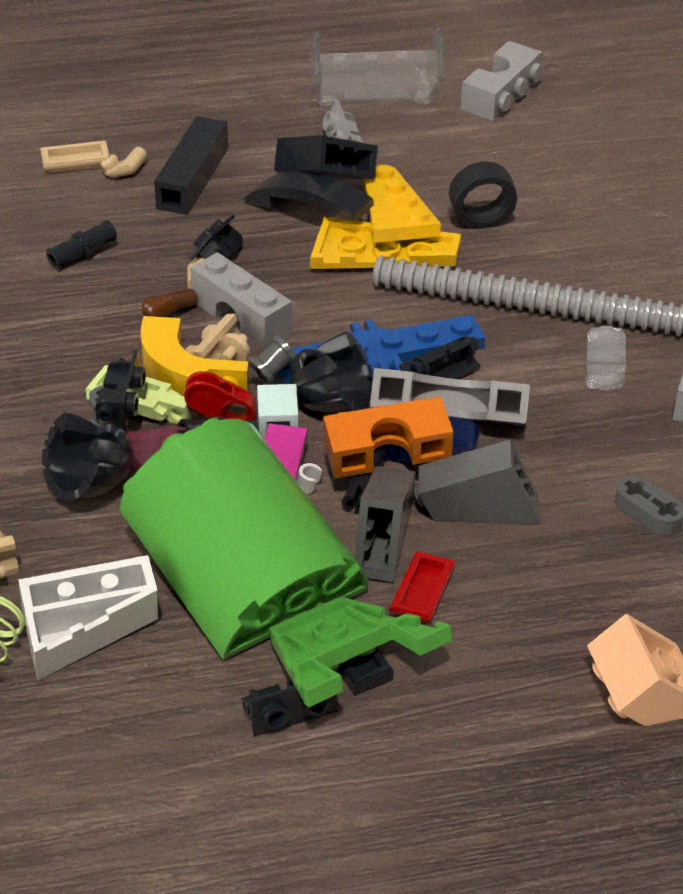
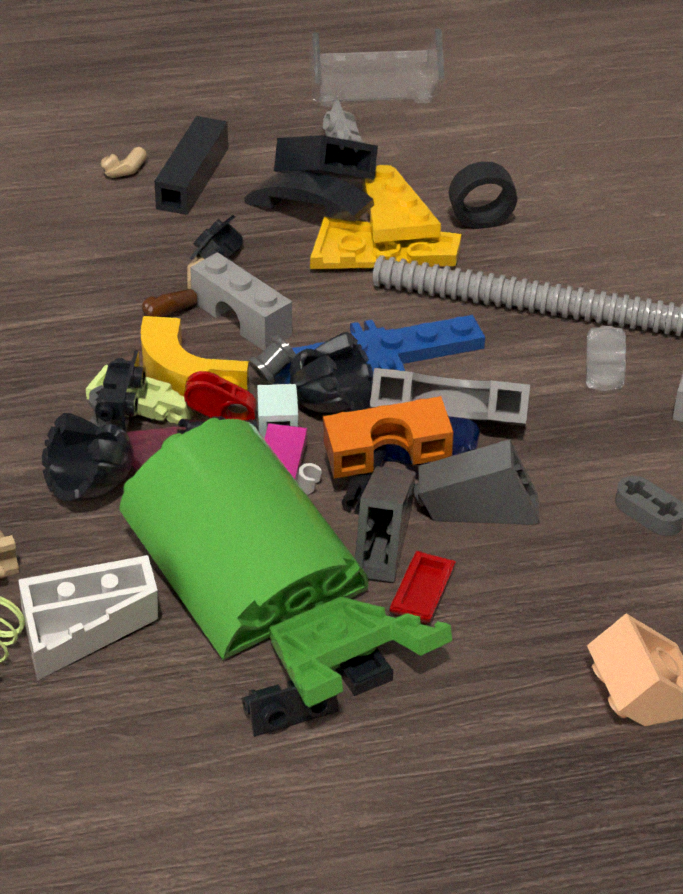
tan tile [40,141,110,174] -> none
black pin [46,220,117,270] -> none
tan hips [185,314,250,361] -> none
black hinge [399,336,481,379] -> none
light grey arch [460,41,543,121] -> none

